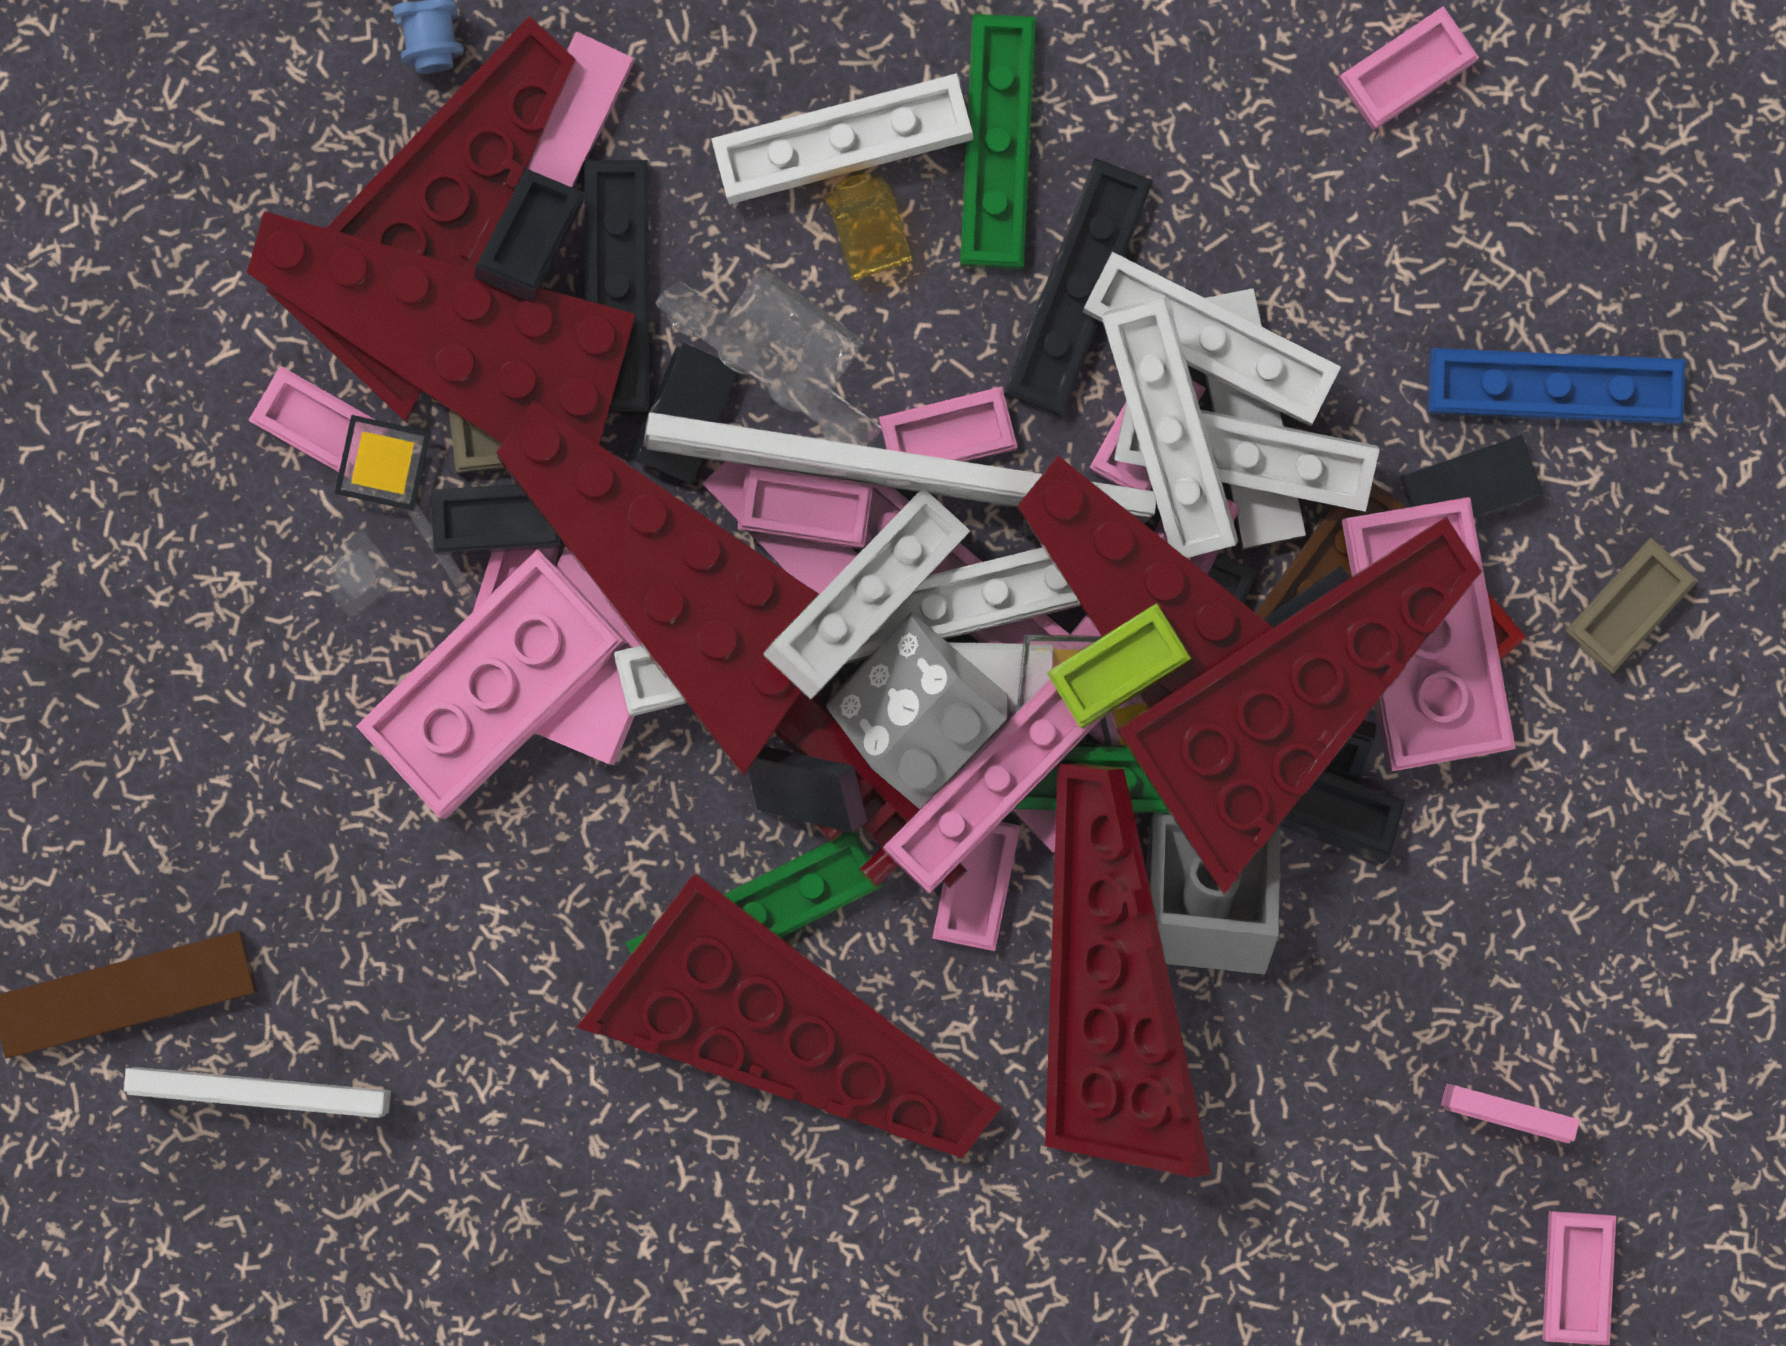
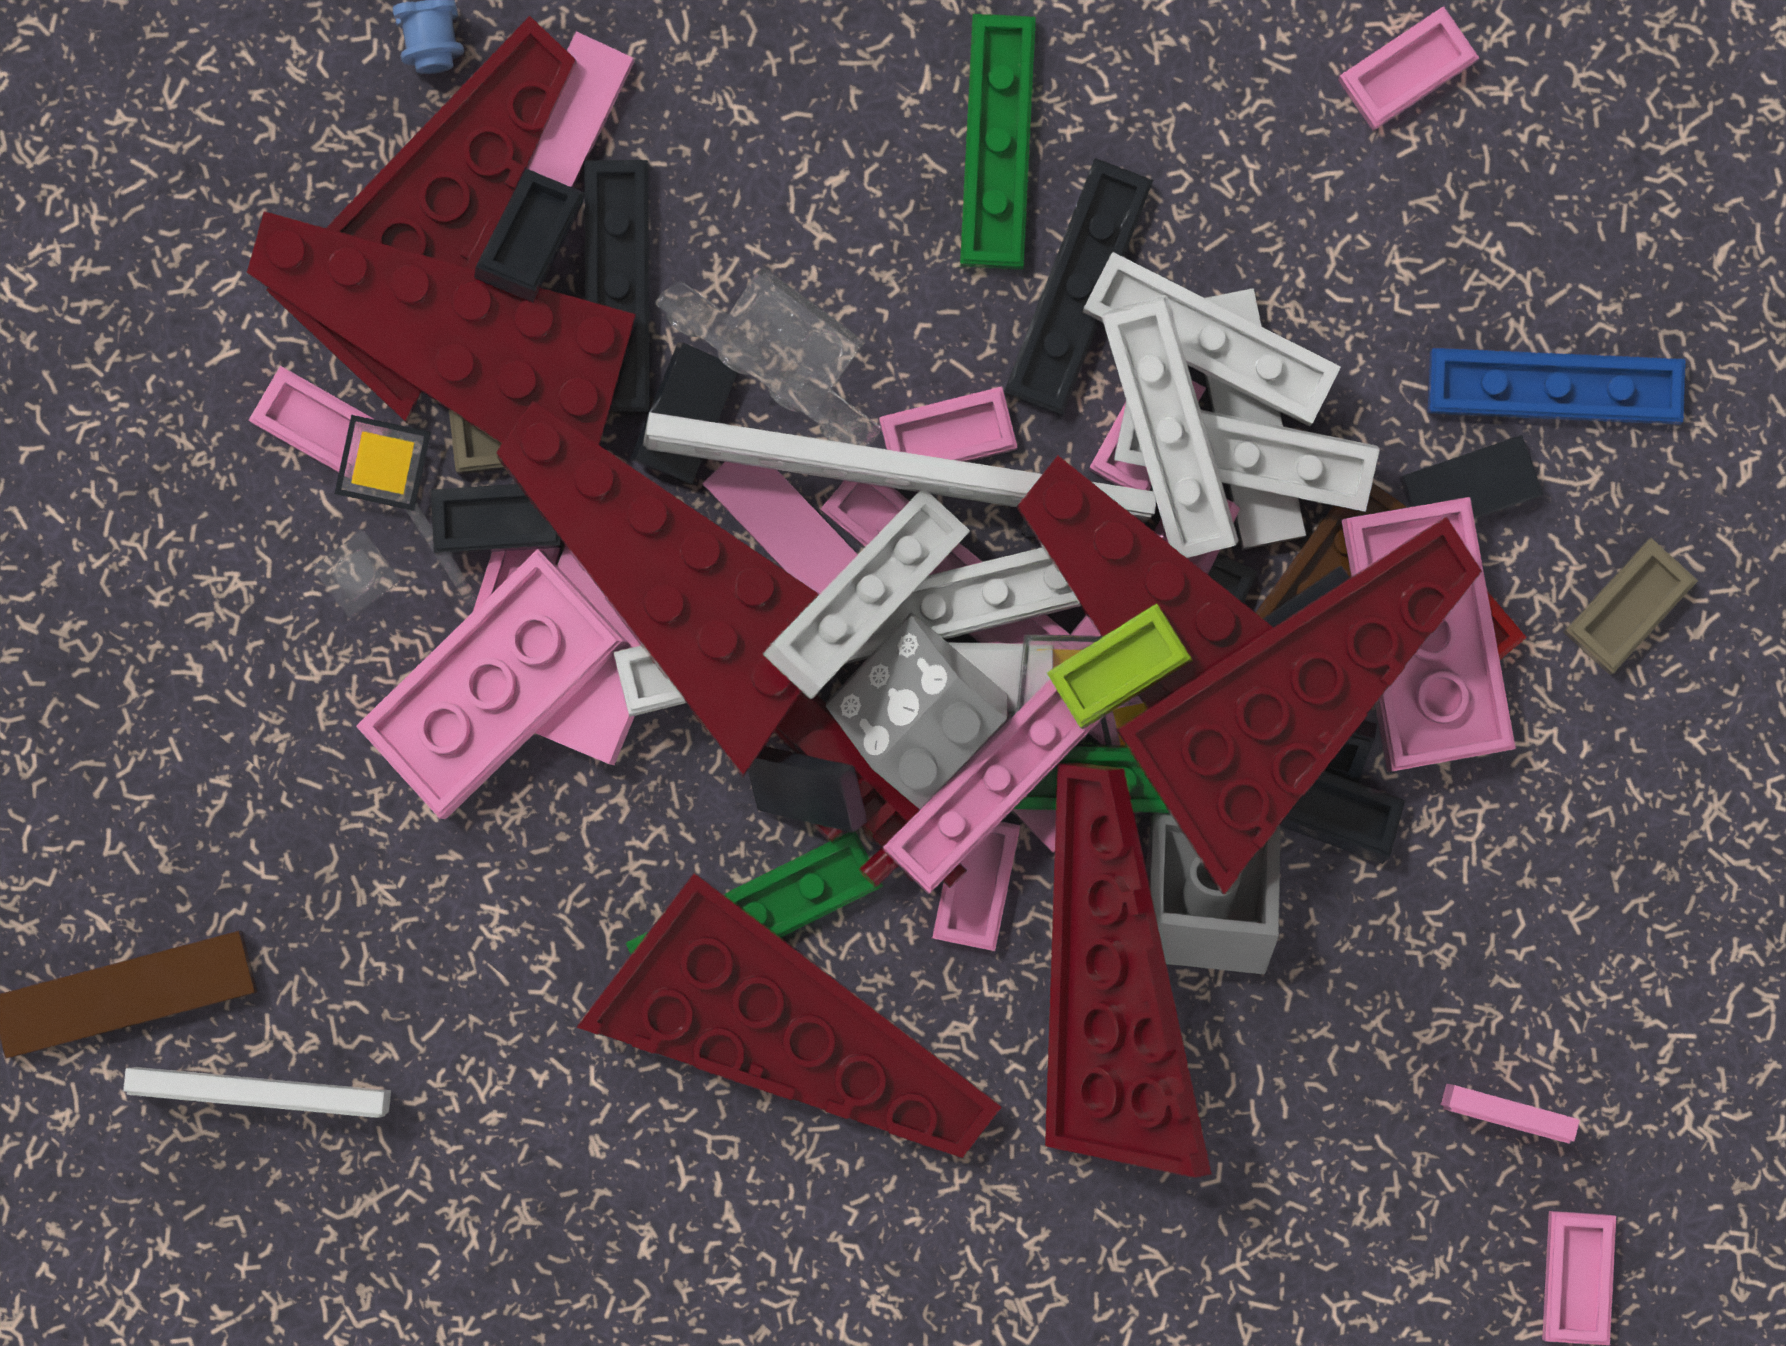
white plate [711,73,974,204] -> none
bright pink tile [737,466,873,549] -> none
clear yellow bracket [823,174,913,281] -> none

